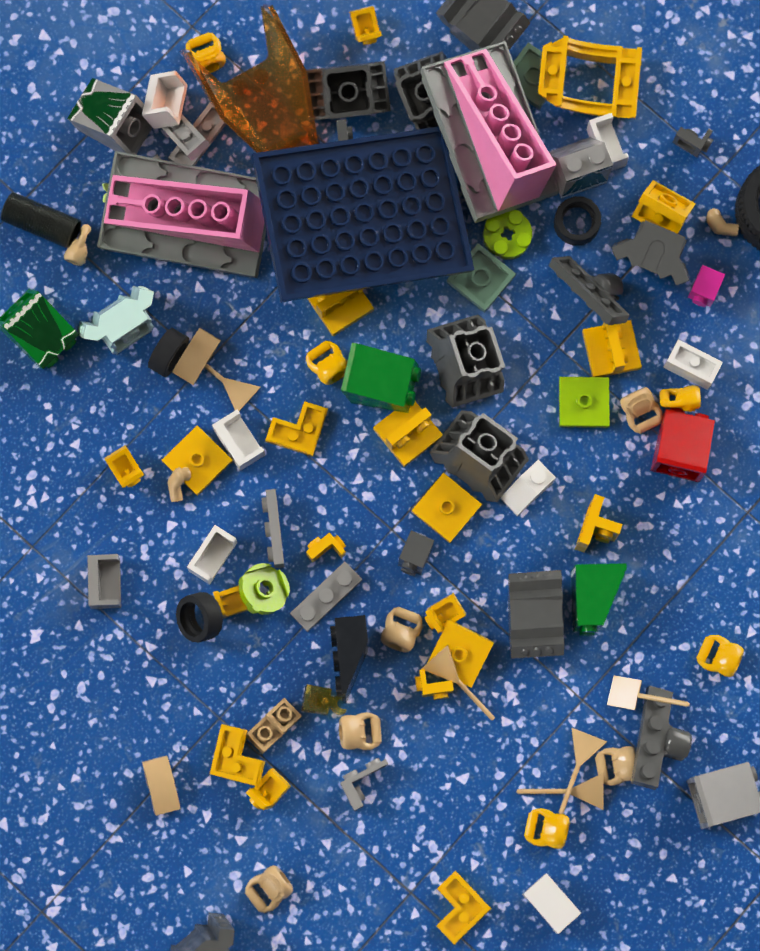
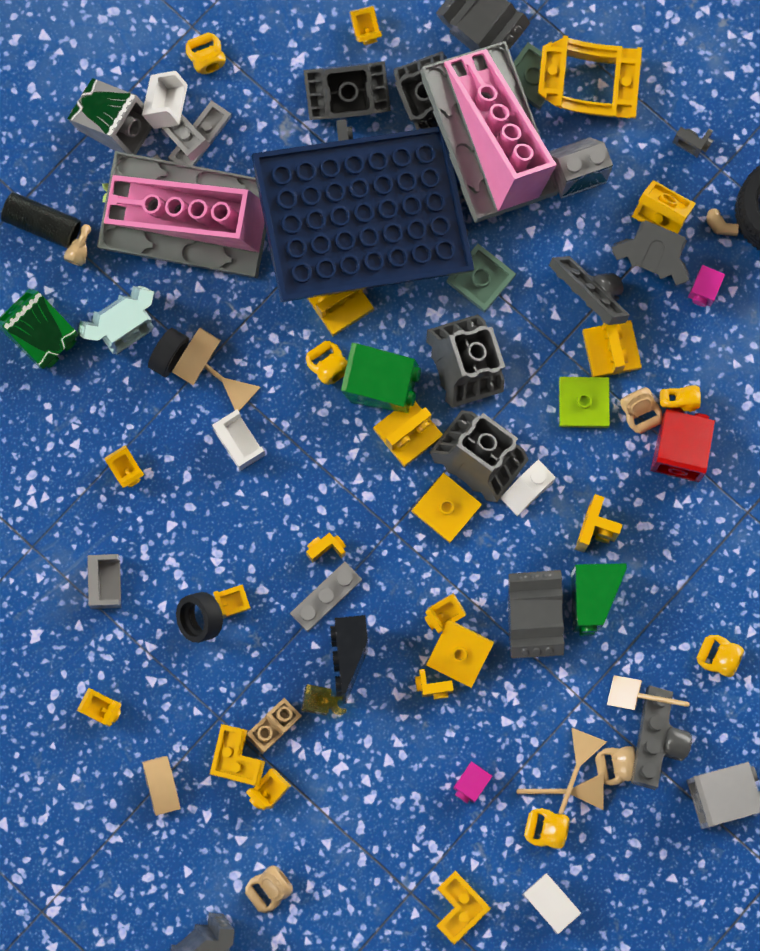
yellow plate [162,425,233,496] -> none
tan arm [167,467,191,502] -> none
clear orange windscreen [180,4,318,153] -> none
white panel [187,525,237,585] -> none
lime plate [238,563,290,615] -> none
light grey plate [261,489,285,568] -> none
yellow tile [265,401,328,457] -> none
tan piece [339,712,382,750] -> none
light grey bracket [340,758,388,811] -> none
tan piece [381,606,423,652] -> none
dark grey brick [398,530,434,576] -> none
tan piece [421,645,495,720] -> none
lime plate [483,210,532,260] -> none
black tyre [554,196,601,246] -> none
white panel [586,113,629,171] -> none
white panel [663,340,723,390] -> none
none -> yellow bracket [77,688,122,727]
none -> dark pink brick [453,761,492,803]

